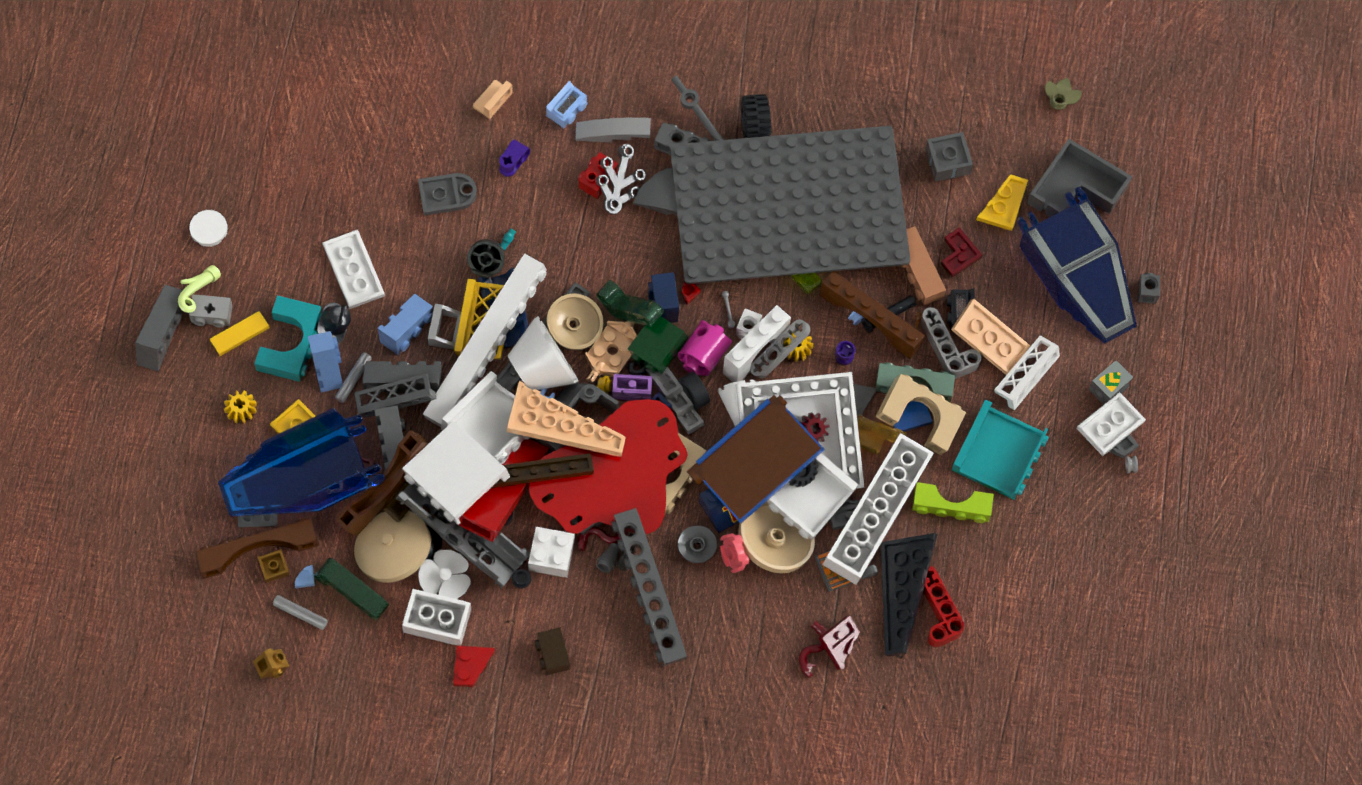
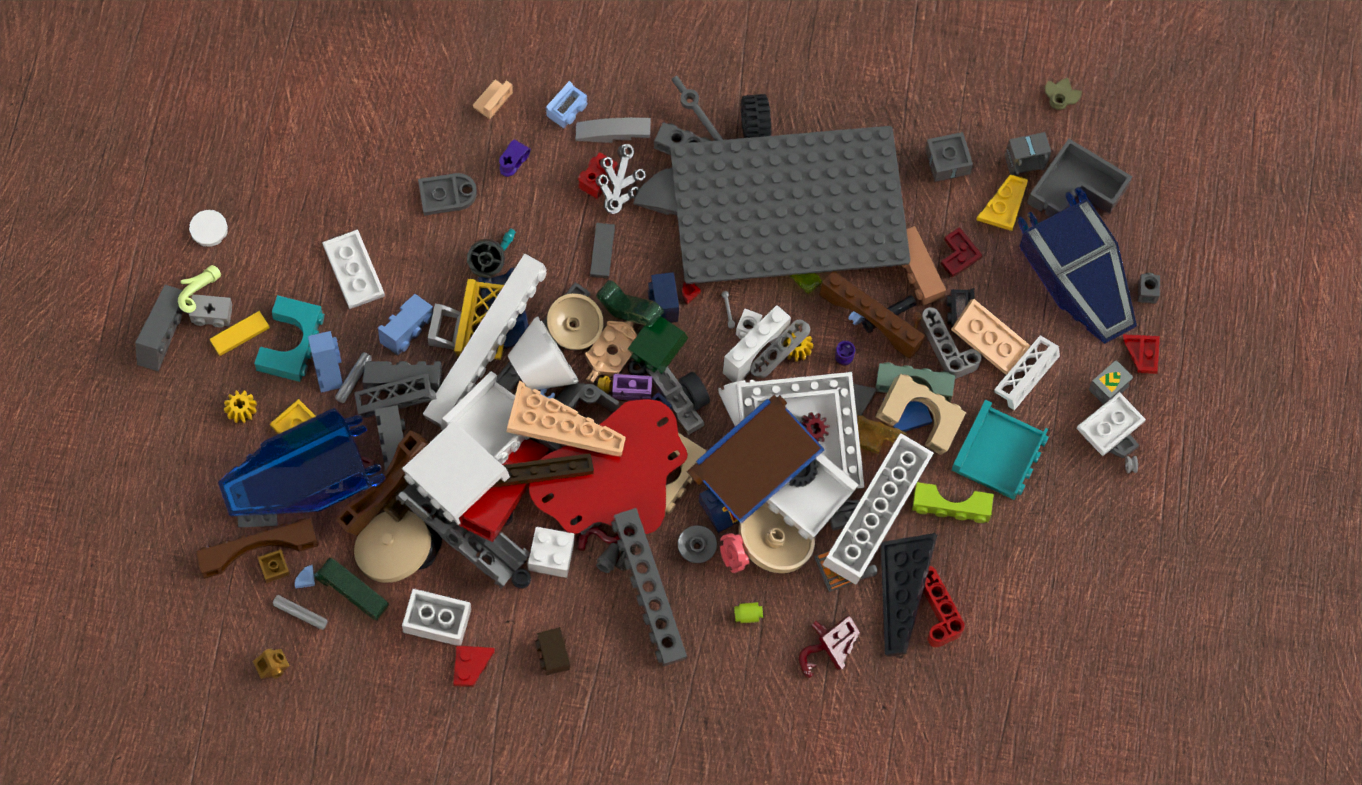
black piece [317,302,351,344] -> none
white piece [419,550,471,599] -> none
dark pink cylinder [678,320,732,376] -> none
none -> dark grey tile [590,223,615,279]
none -> lime brick [735,602,763,623]
none -> dark grey container [1005,132,1051,176]
none -> red wing [1123,334,1160,374]

